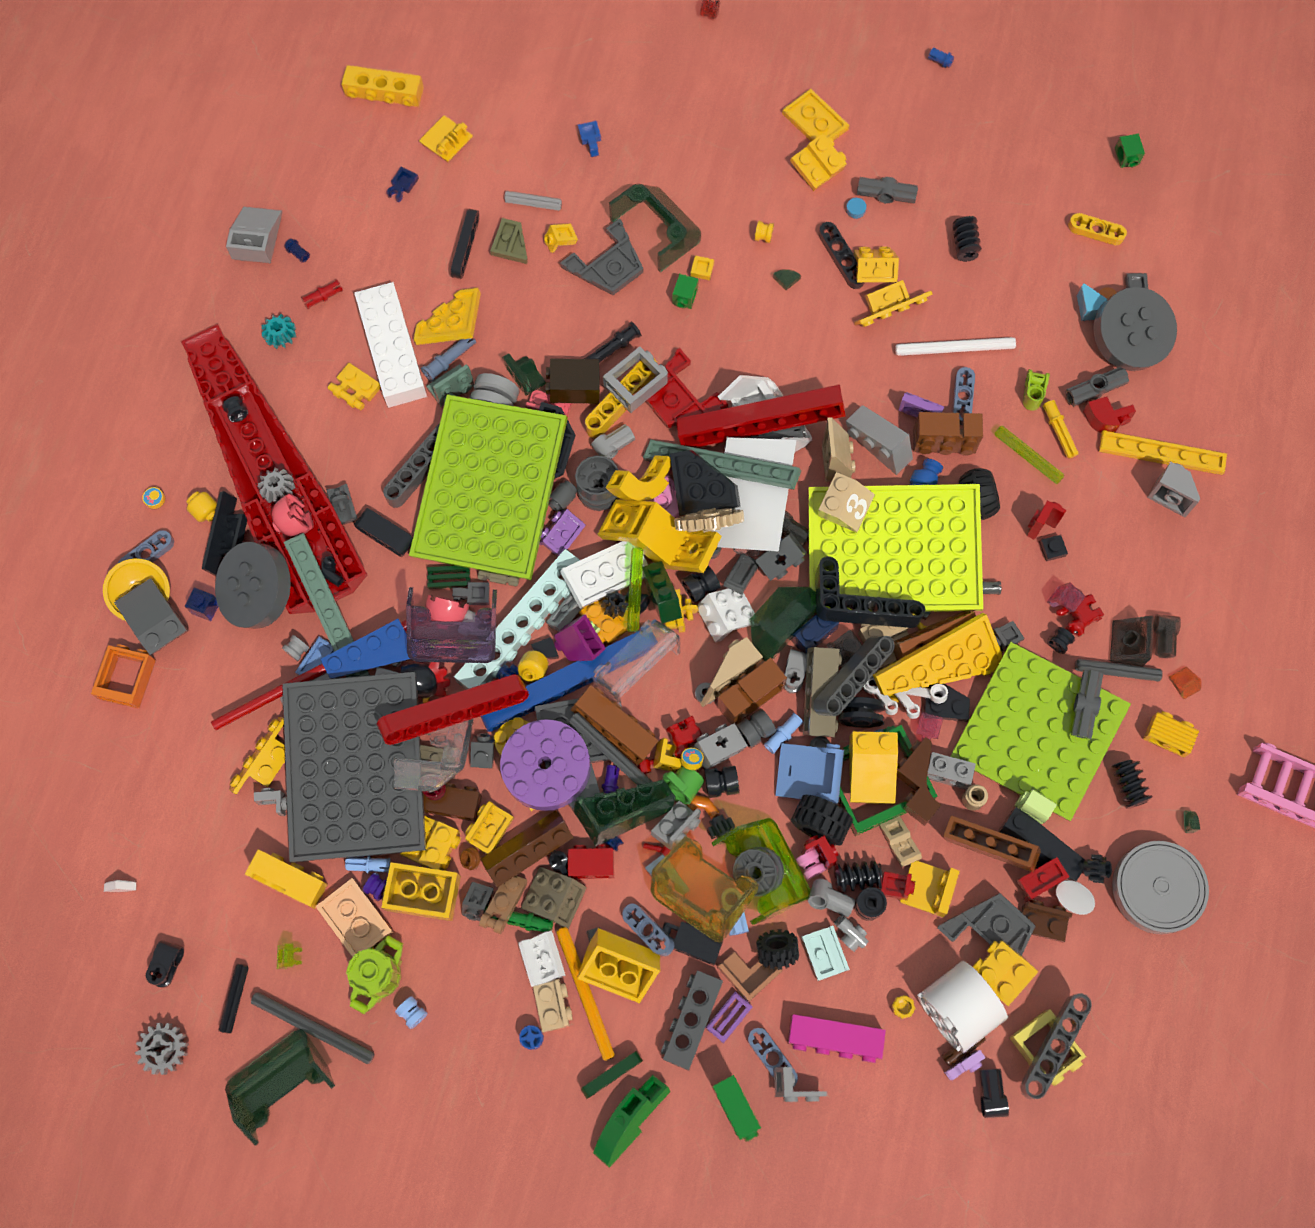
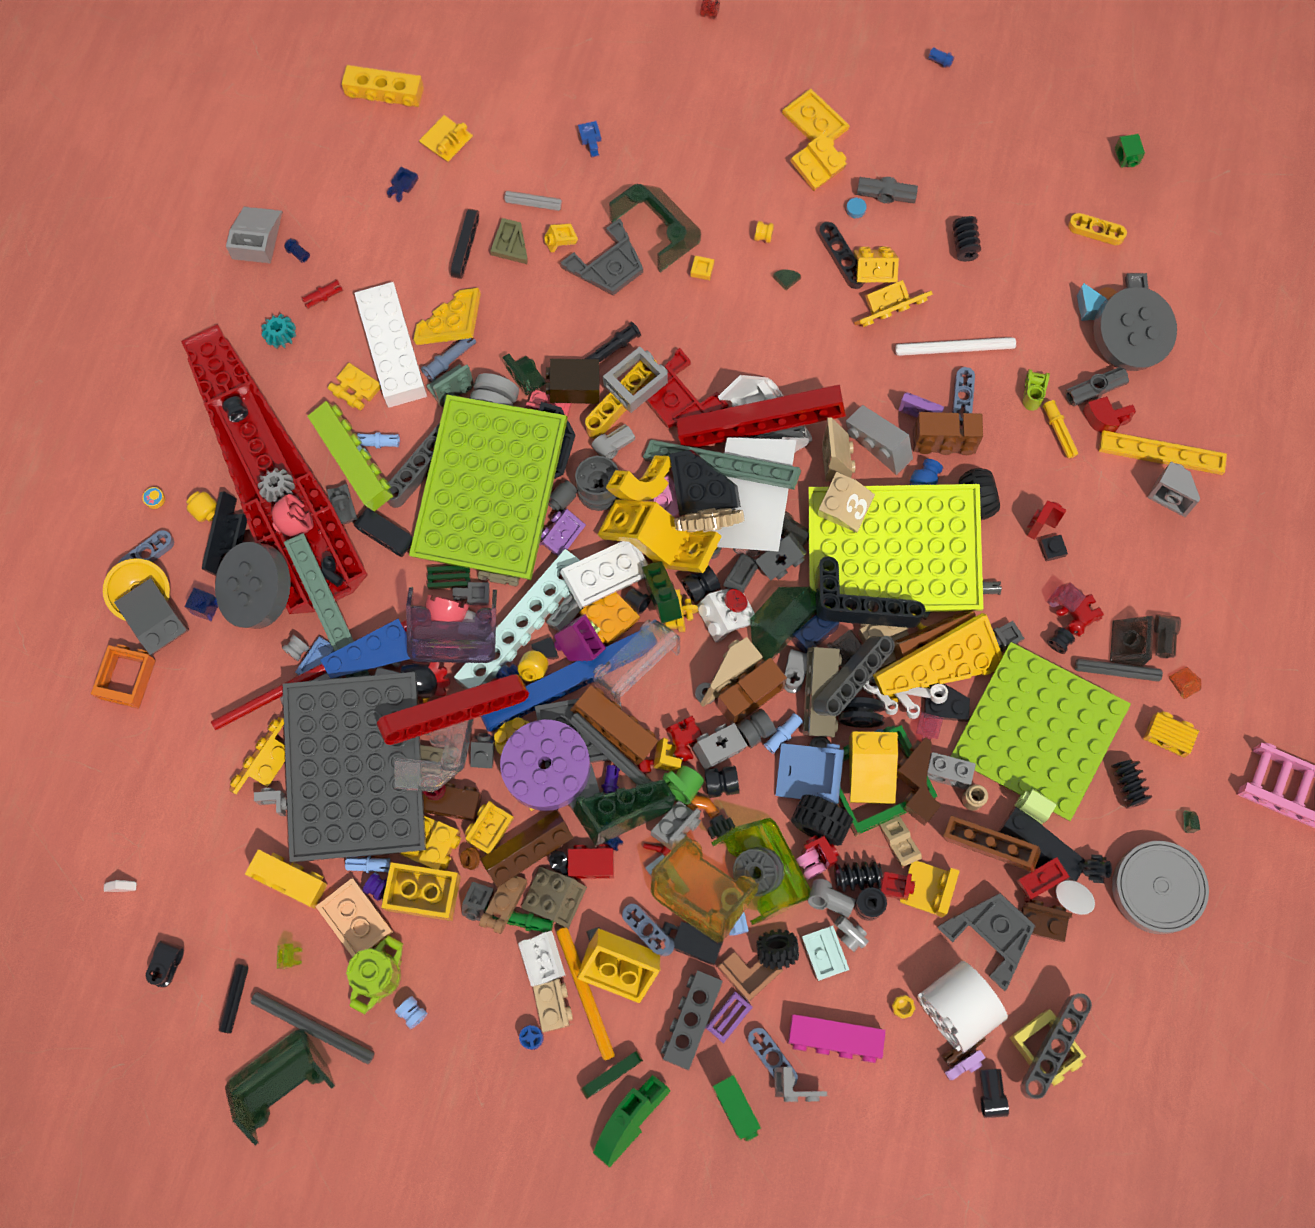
light grey gear [135,1023,189,1075] -> none
black gear [601,591,629,619] -> none
clear neon green axle [627,547,643,632] -> none
green brick [672,274,699,309] -> none
tile [681,748,704,770] -> none
yellow plate [972,939,1039,1006] -> none
clear neon green axle [995,426,1065,484] -> none
dark grey piece [1071,669,1104,739] -> none
none -> lime brick [308,401,393,512]
none -> light blue pin [357,432,400,449]
none -> red piece [724,589,748,613]

